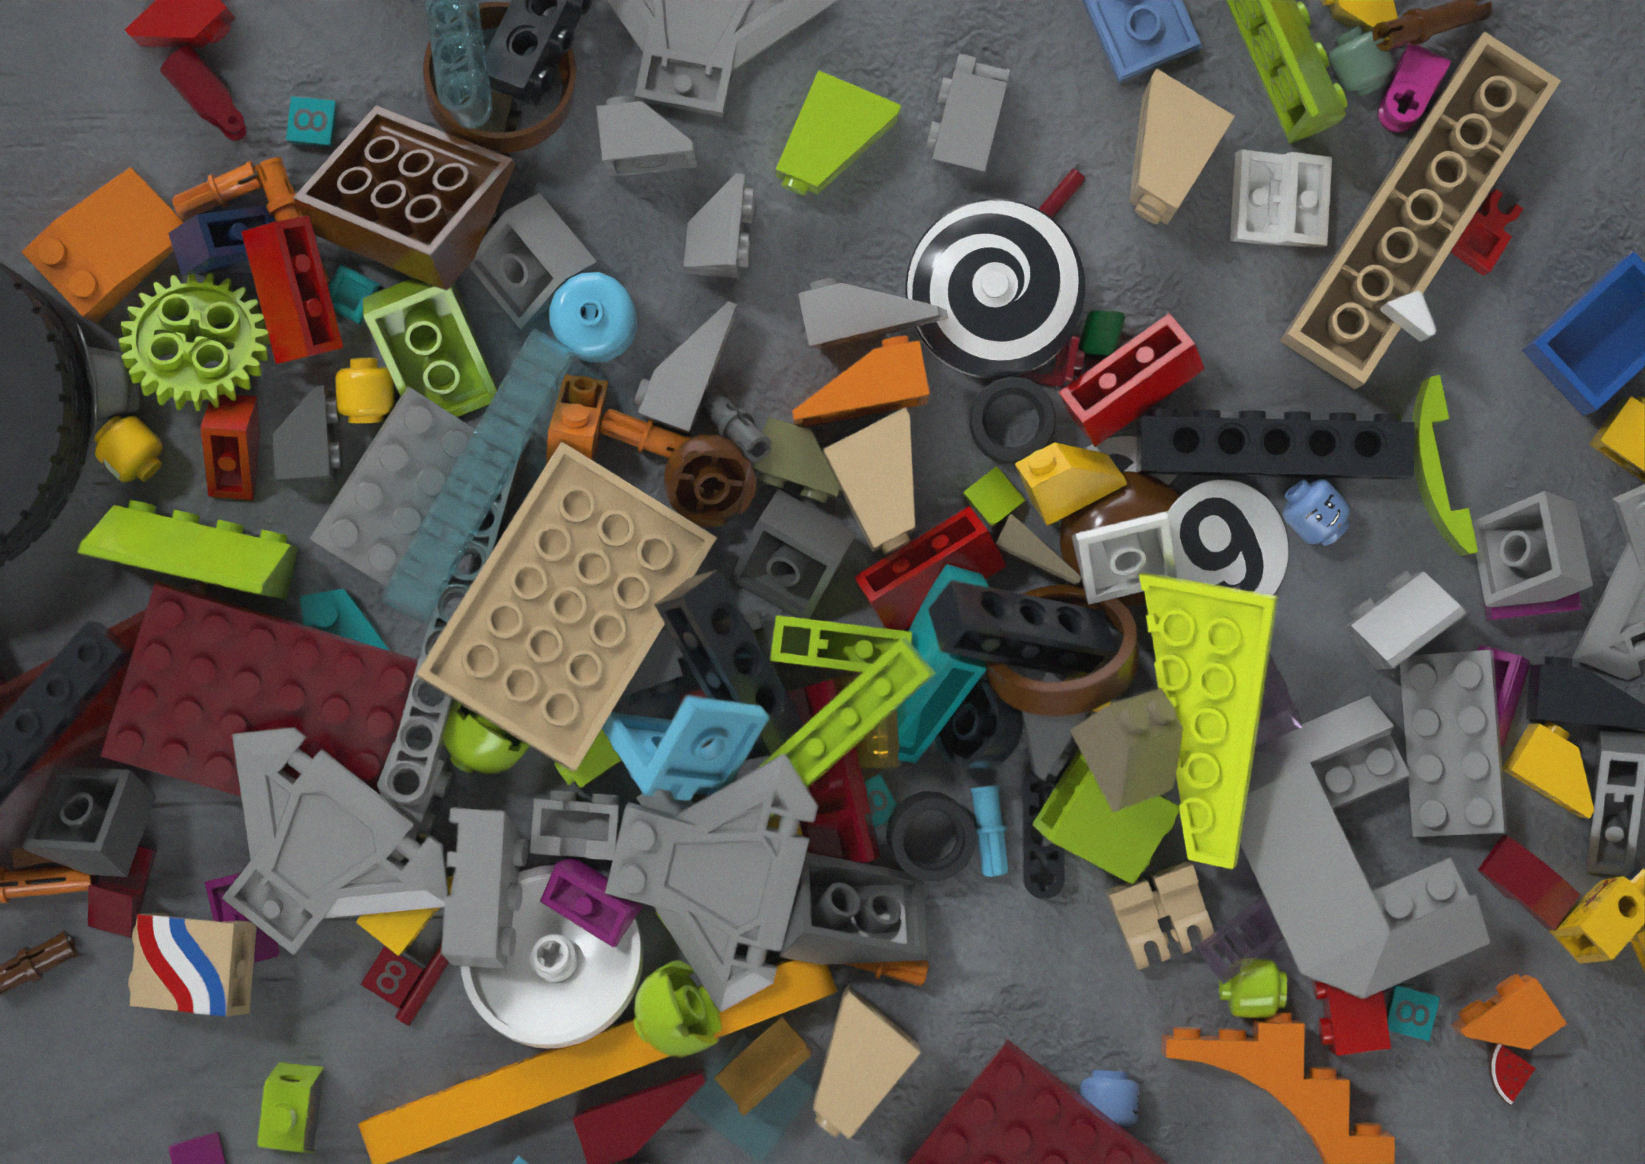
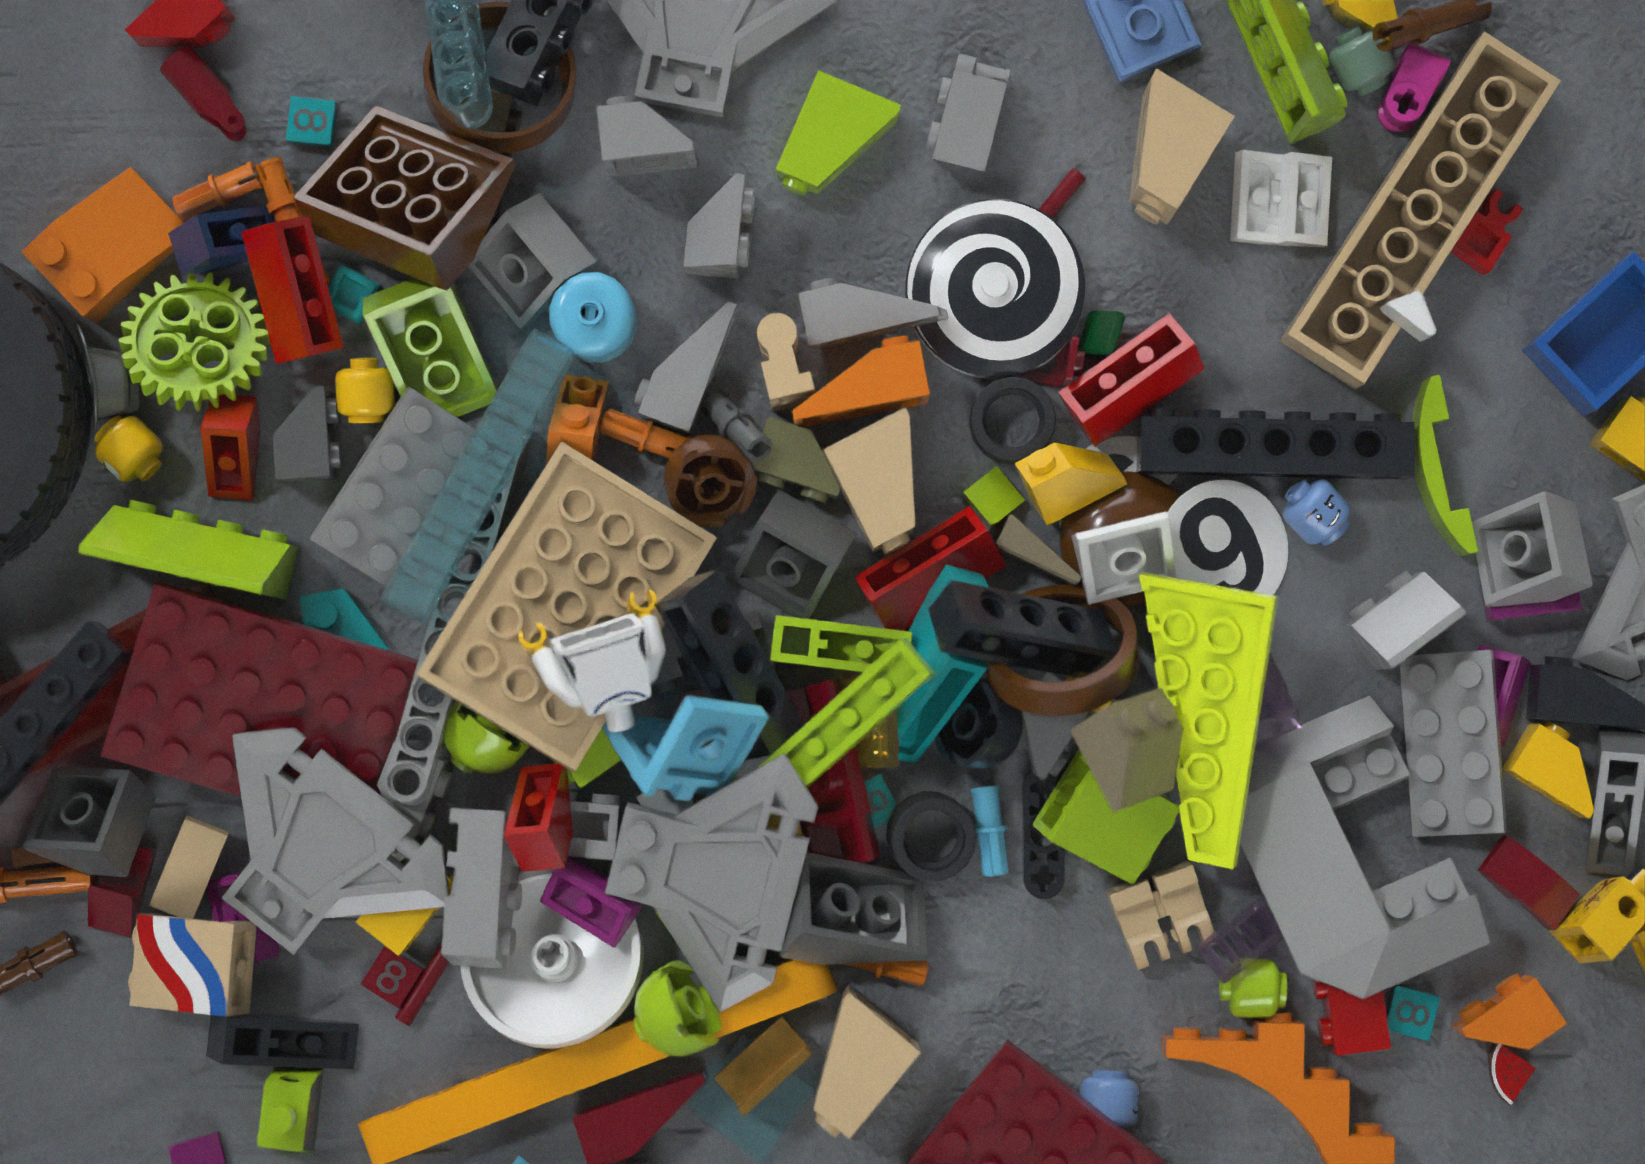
none -> tan slope [149,815,229,919]
none -> black slope [206,1012,359,1069]
none -> red slope [503,763,573,872]
none -> white torso [518,590,666,732]
none -> tan legs [757,313,815,412]

